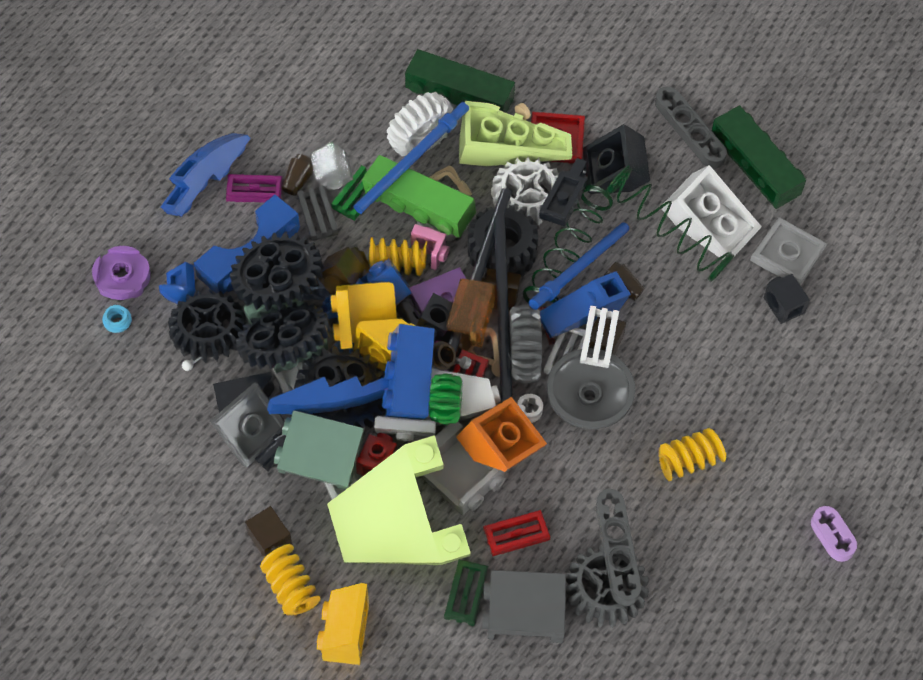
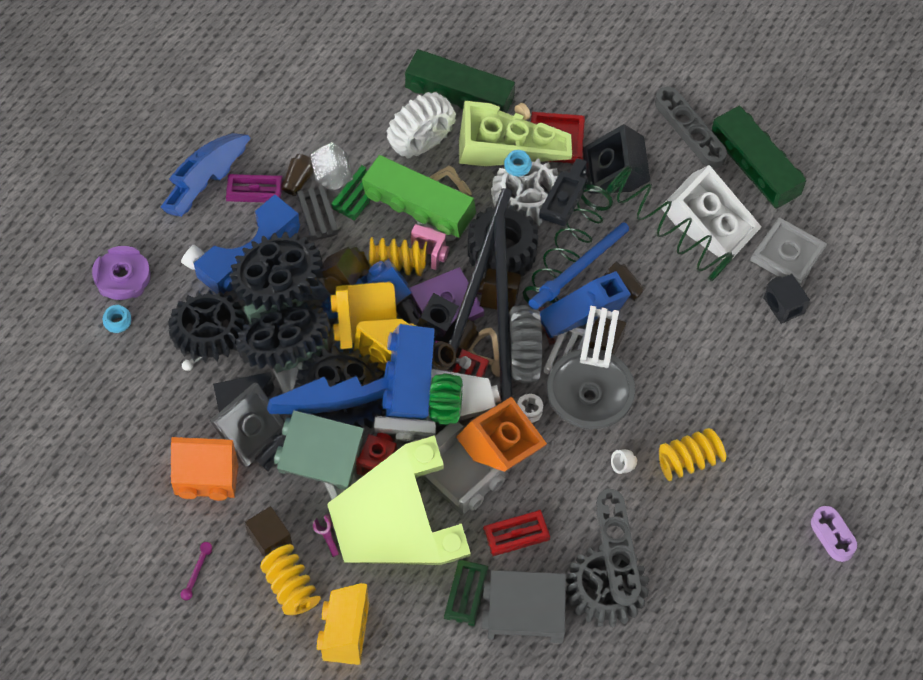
blue plate [159,262,195,304] -> none
blue bar [354,102,469,214] -> none
clear orange panel [447,278,495,348] -> none
none -> orange slope [171,437,238,501]
none -> magenta hinge [180,542,212,600]
none -> white hinge [181,245,205,270]
none -> magenta hand [313,513,339,557]
none -> medium azure plate [504,150,532,177]
none -> white hinge [611,449,638,474]

